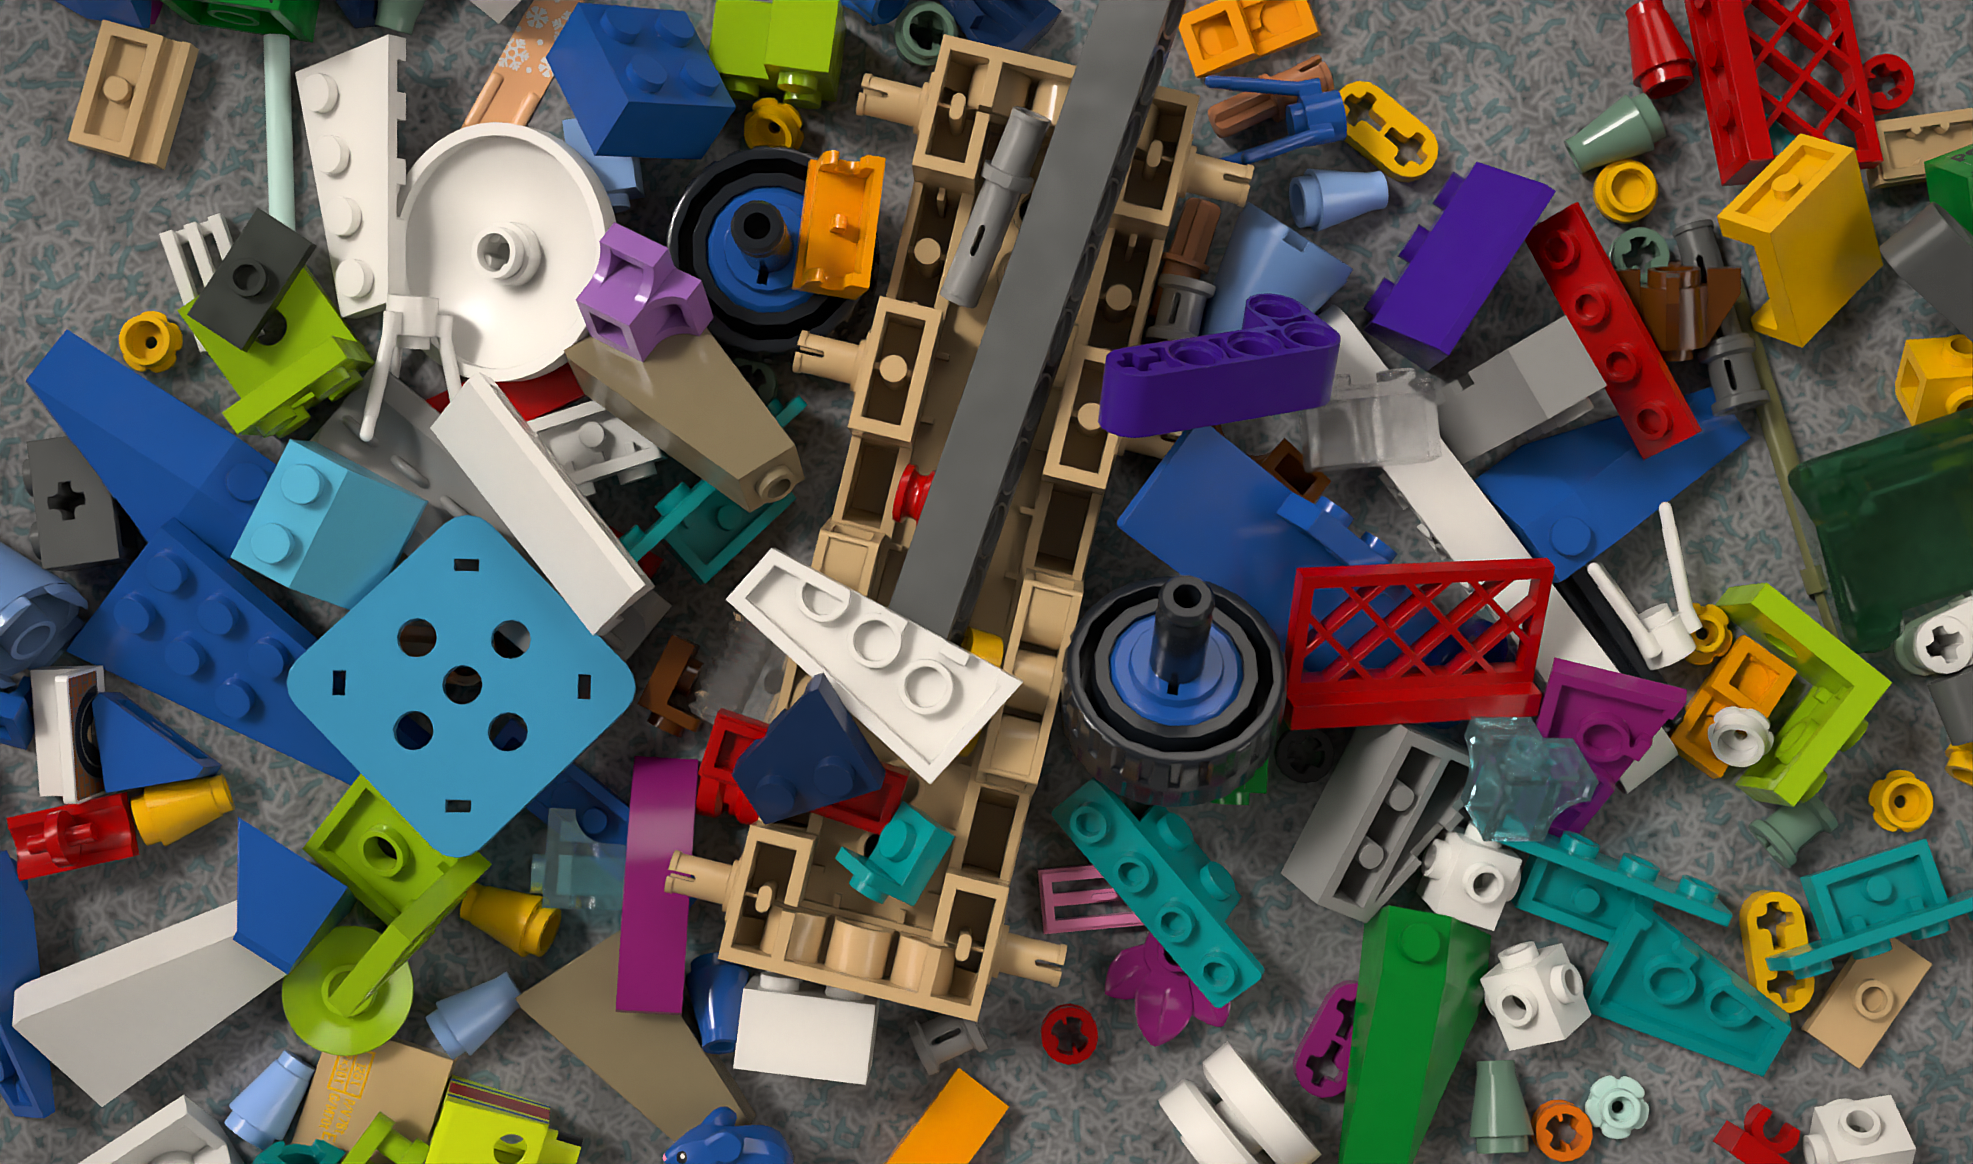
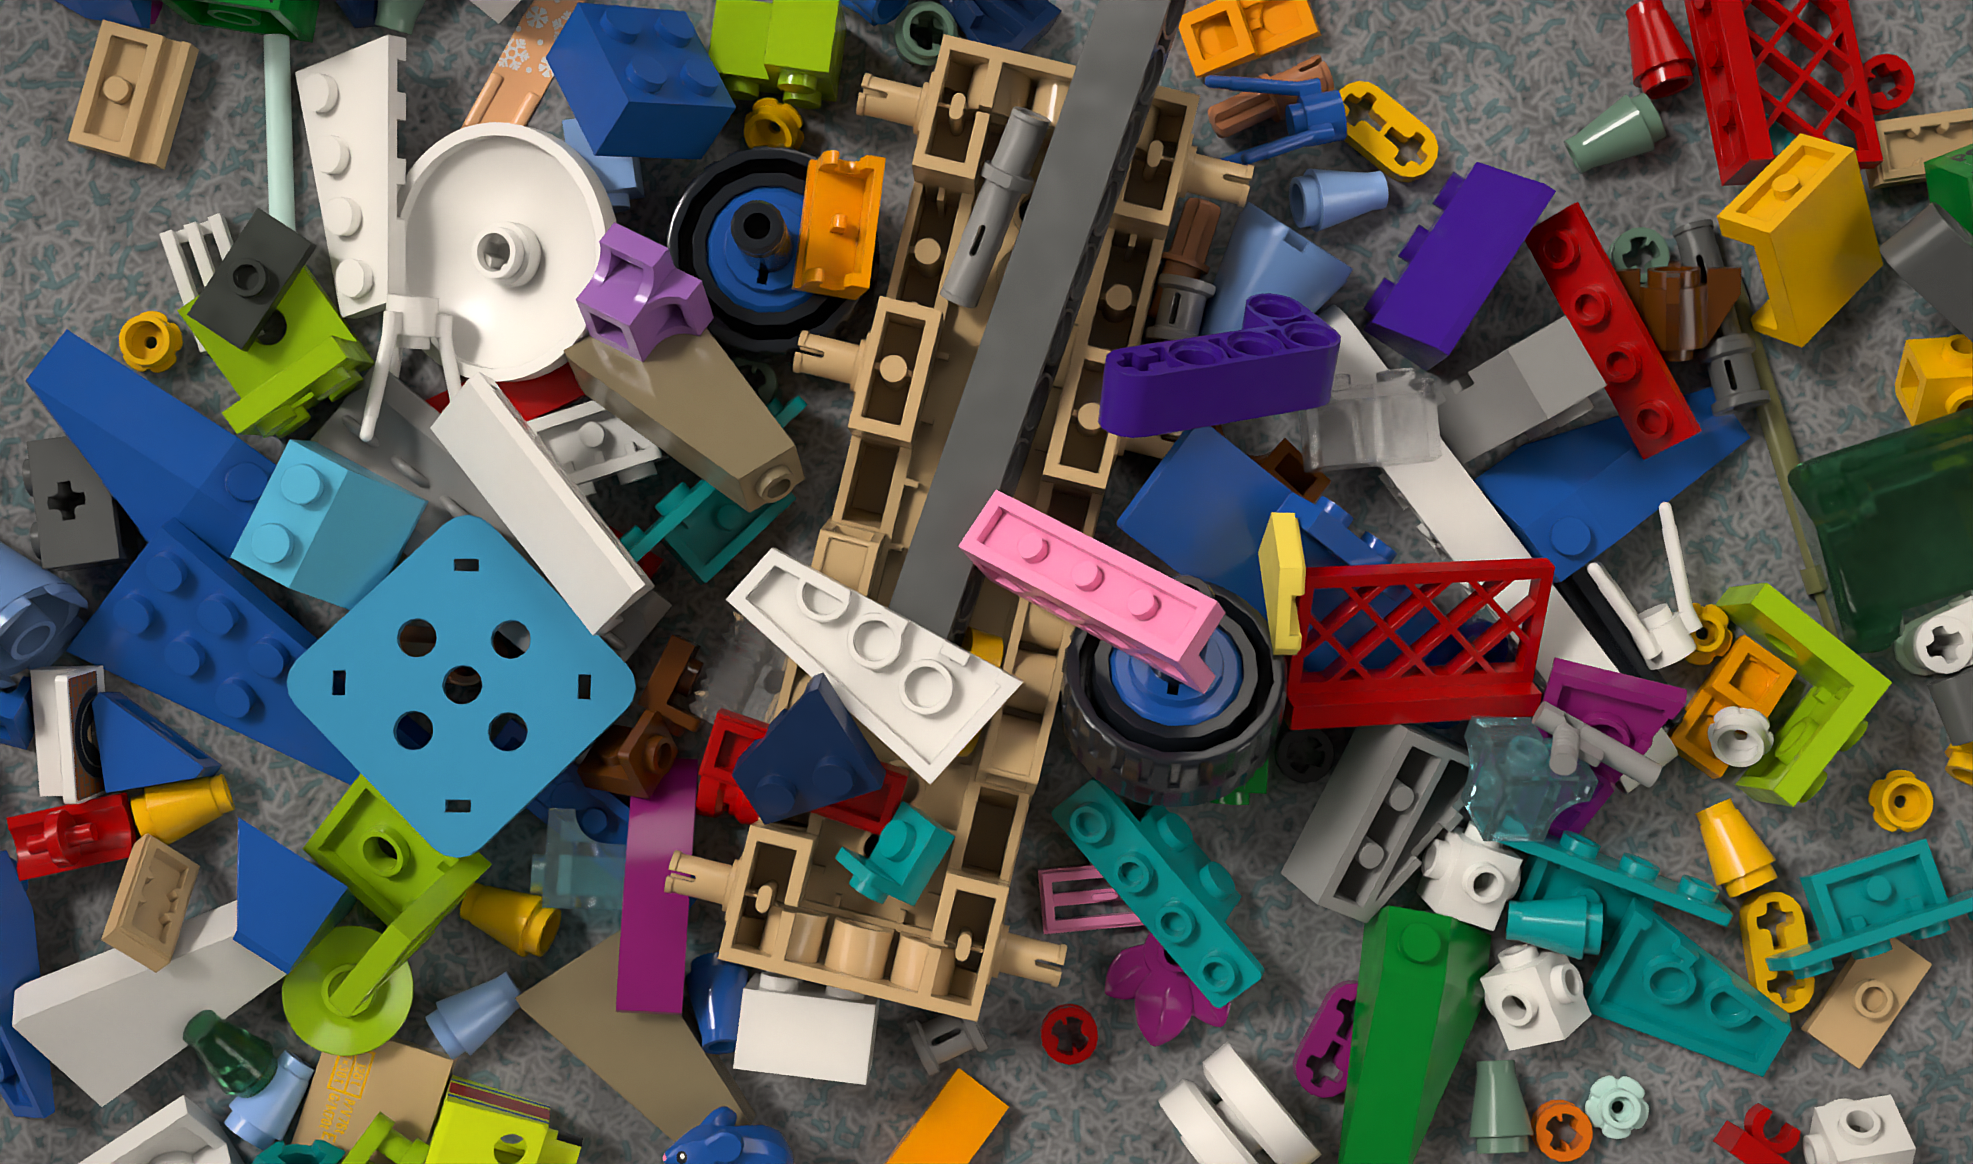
red bush [892,463,936,526] -> none
yellow plate [1593,159,1658,224] -> none
sand green bush [1748,795,1839,869] -> none
none -> tan plate [101,833,200,973]
none -> clear green cone [183,1010,278,1098]
none -> reddish brown bracket [577,709,679,799]
none -> bright pink fence [958,490,1226,694]
none -> light yellow tile [1258,512,1306,655]
none -> teal cone [1506,895,1603,960]
none -> light grey hose [1532,701,1662,788]
none -> yellow cone [1695,798,1778,898]

